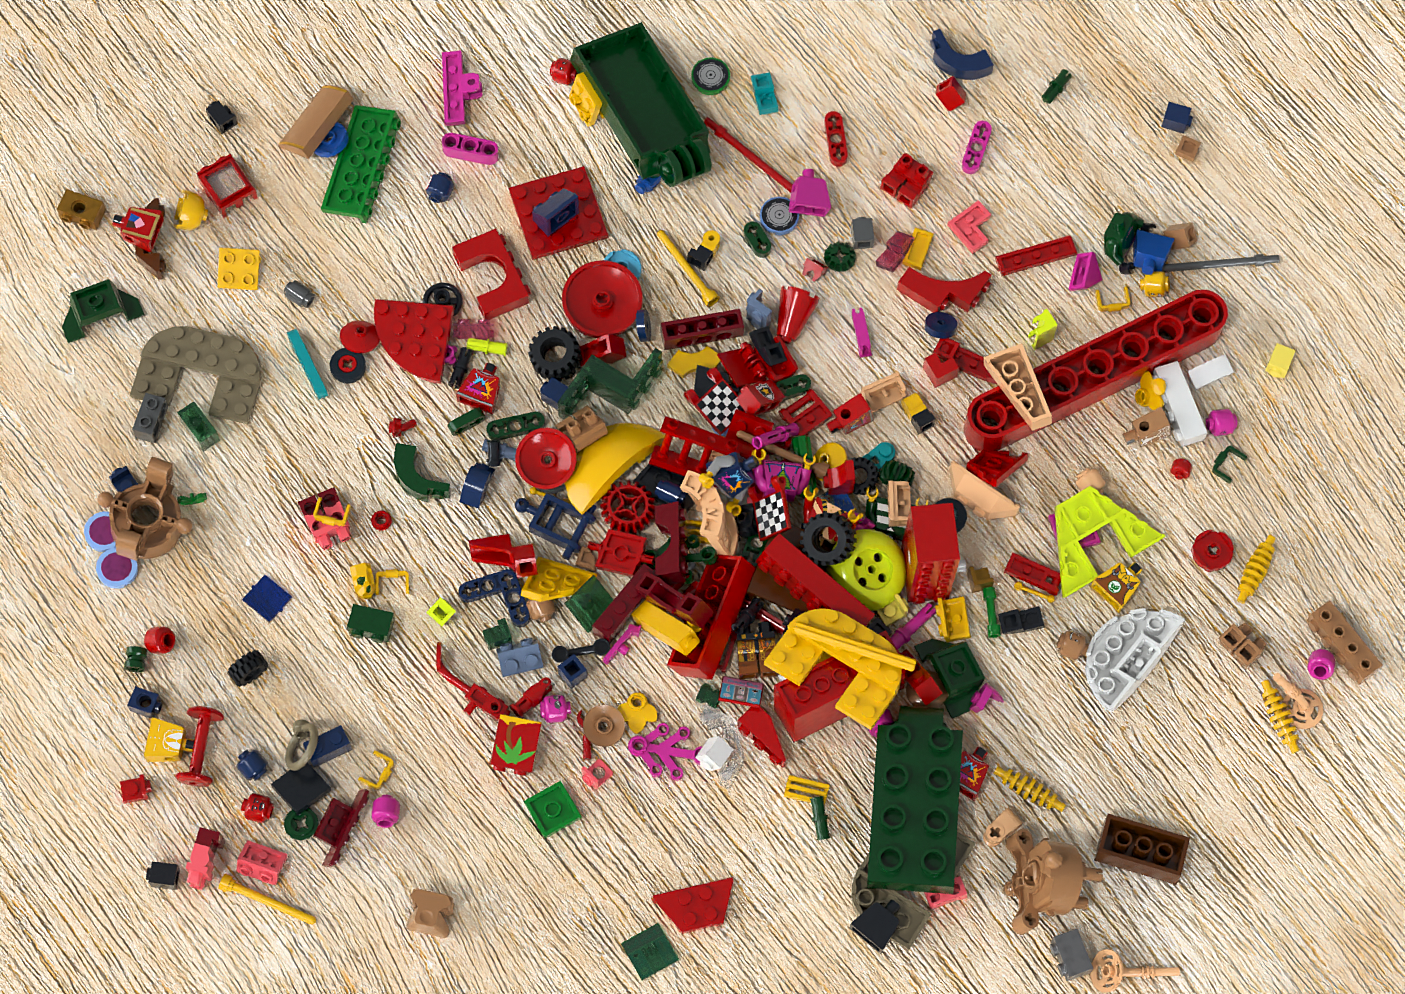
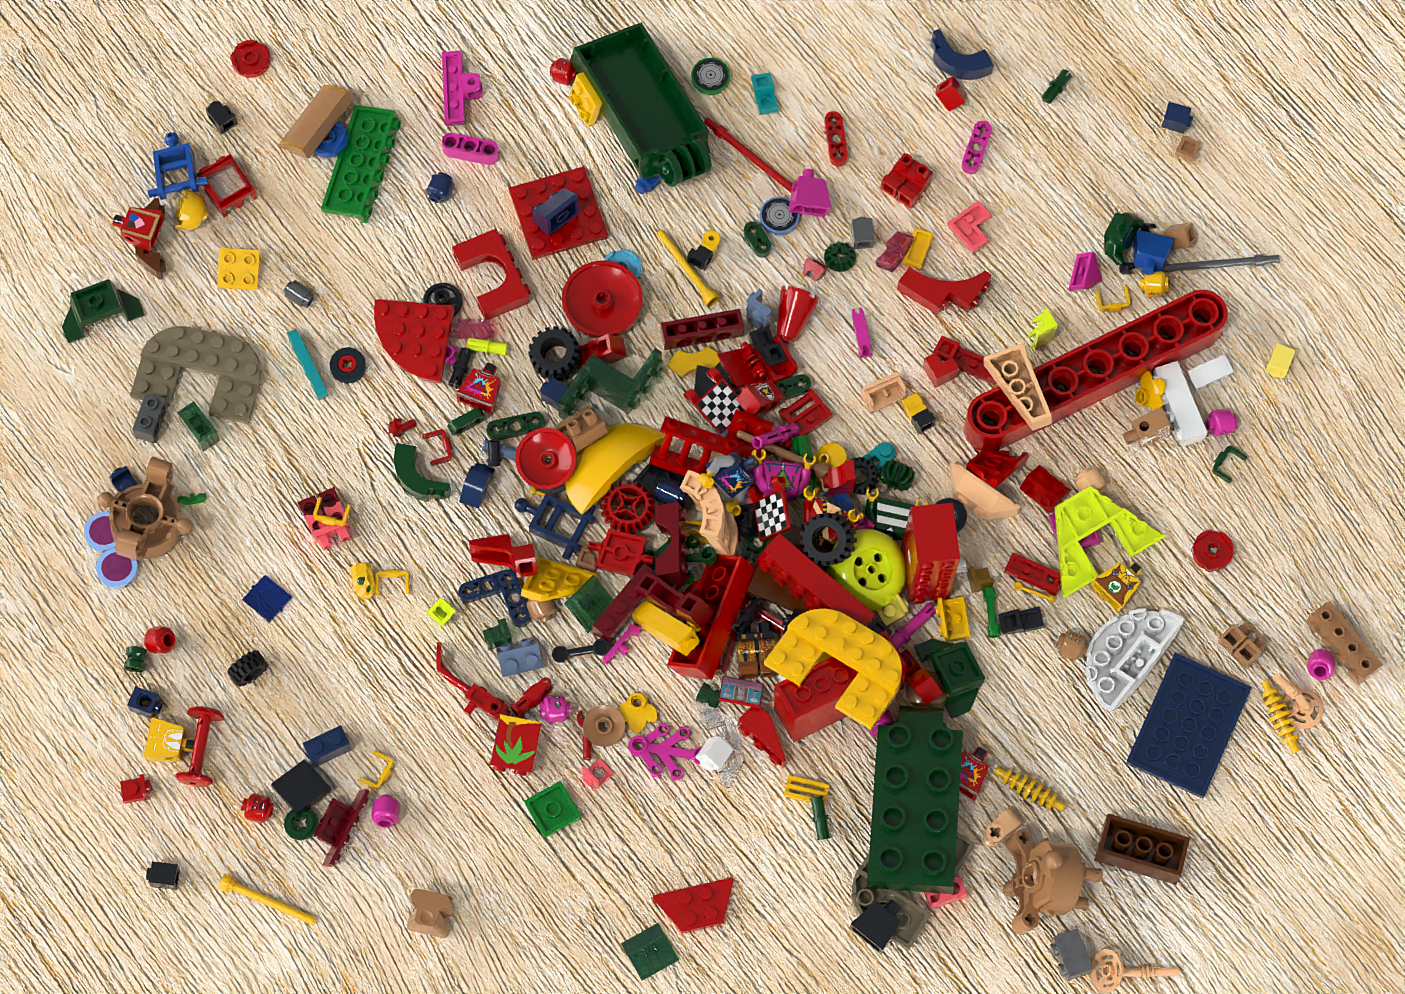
pearl gold brick [57,189,106,230] -> none
coral hips [186,827,225,890] -> none
dark blue head [236,749,268,781] -> none
coral bracket [236,840,287,885] -> none
dark tan piece [285,720,319,771] -> none
red dish [340,321,380,353] -> none
dark green brick [347,604,395,643] -> none
red plate [371,510,392,531] -> none
dark blue brick [557,654,587,689] -> none
dark blue piece [636,309,651,342] -> none
yellow axle [794,622,916,671] -> none
red torso [826,393,874,435] -> none
light nougat hinge [887,481,911,527] -> none
dark blue piece [924,312,957,339] -> none
dark pink plate [969,683,1004,713] -> none
red tile [995,235,1077,277] -> none
red piece [1170,458,1192,480] -> none
yellow piece [1237,535,1276,604] -> none
none -> blue piece [148,132,208,200]
none -> red tile [231,40,271,78]
none -> red piece [422,429,453,466]
none -> red bracket [1020,465,1071,513]
none -> dark blue plate [1125,653,1252,799]

